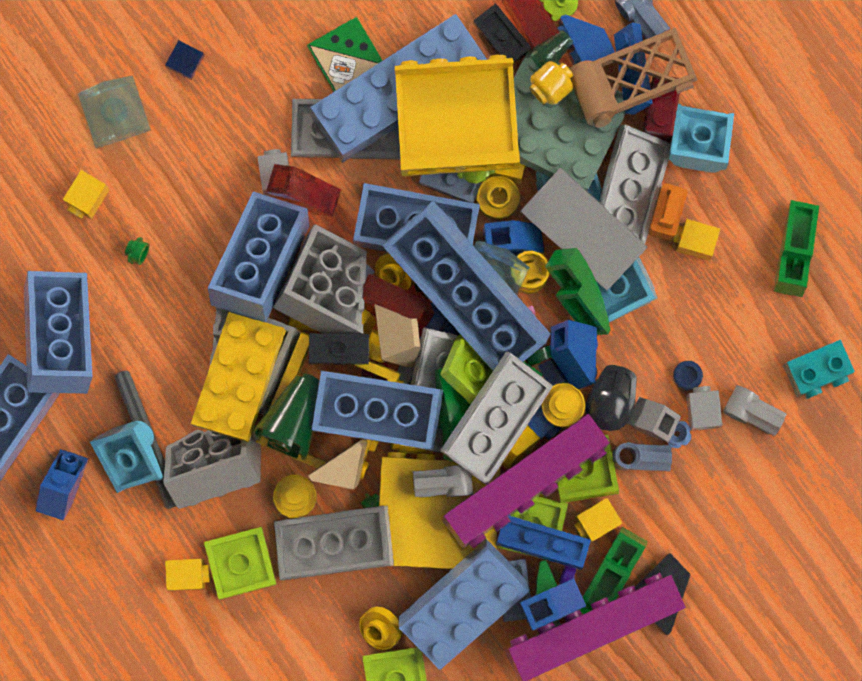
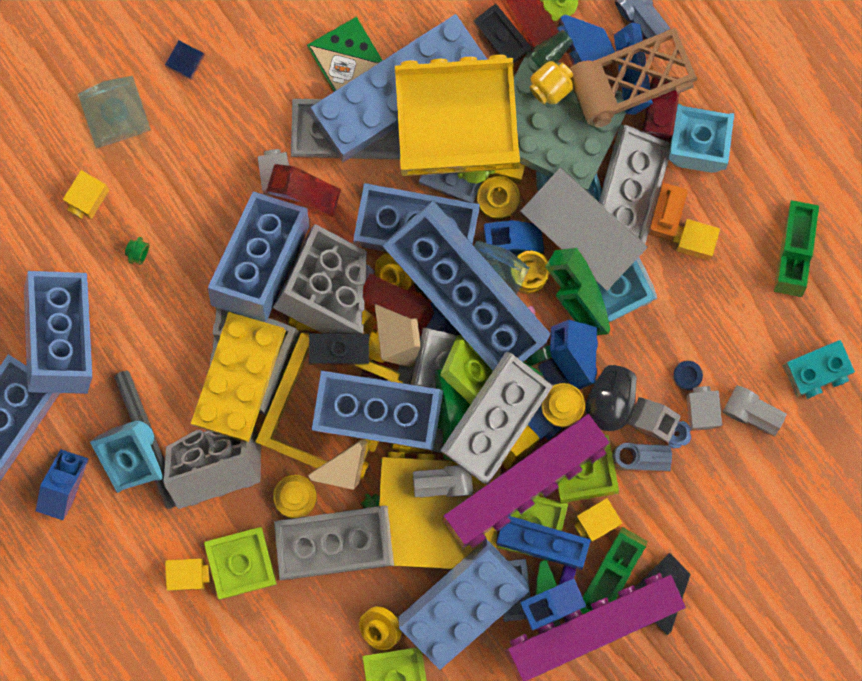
dark green cone [252,373,319,460] -> none

